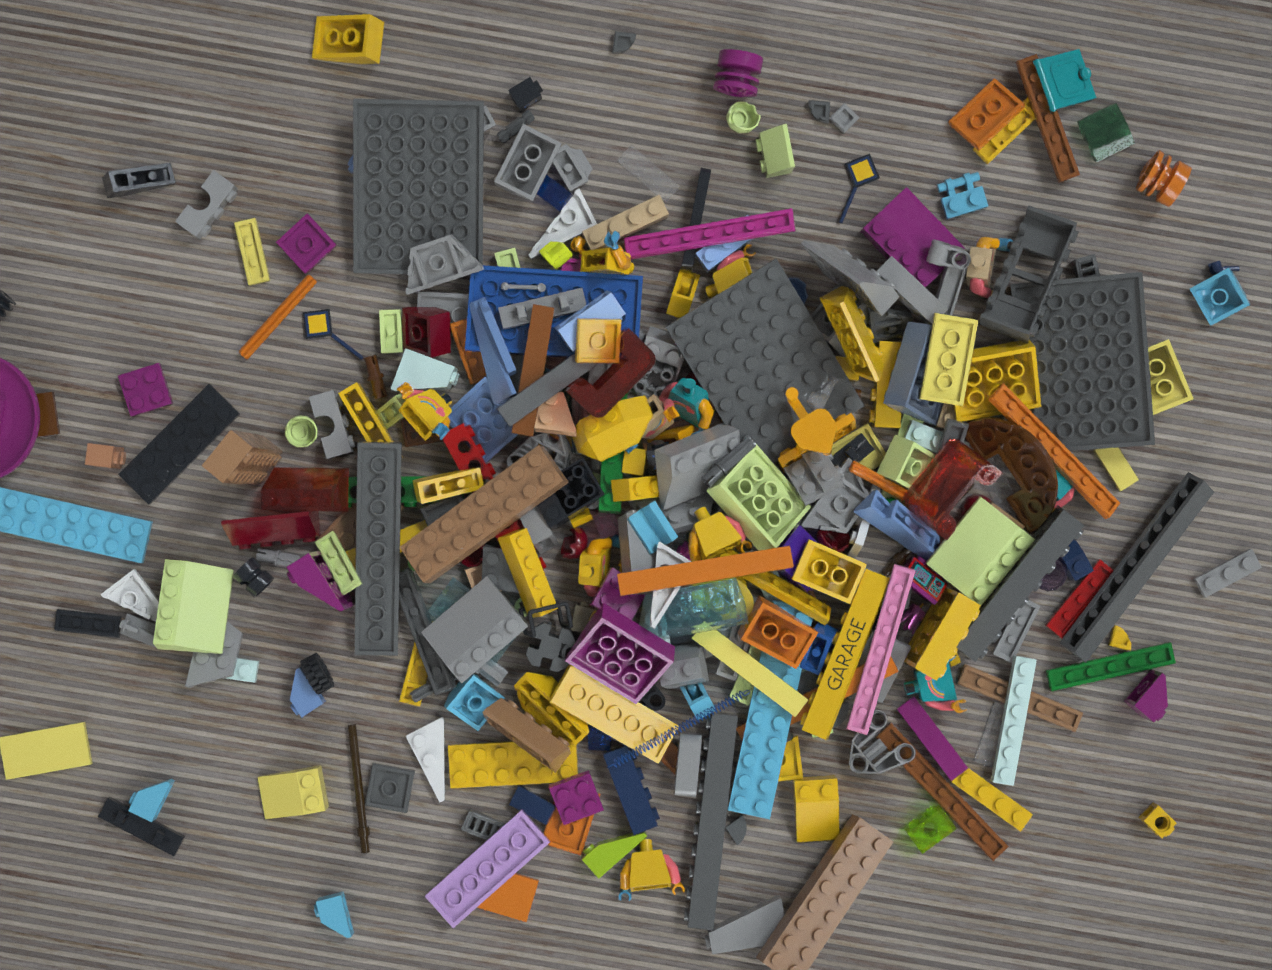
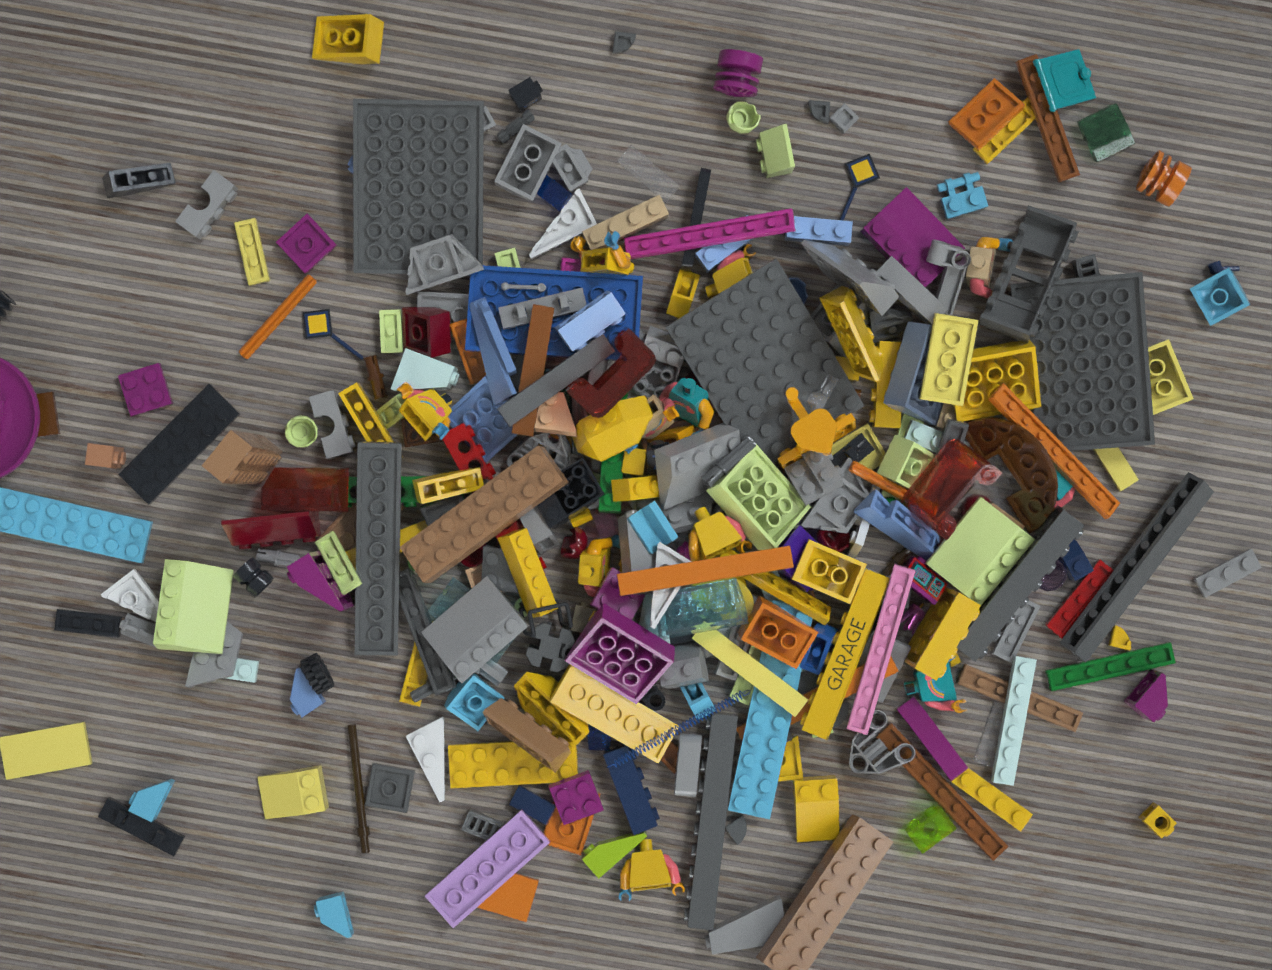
neon yellow piece [539,241,572,270] -> none
yellow tile [575,318,621,363] -> none
none -> light blue brick [785,216,853,246]

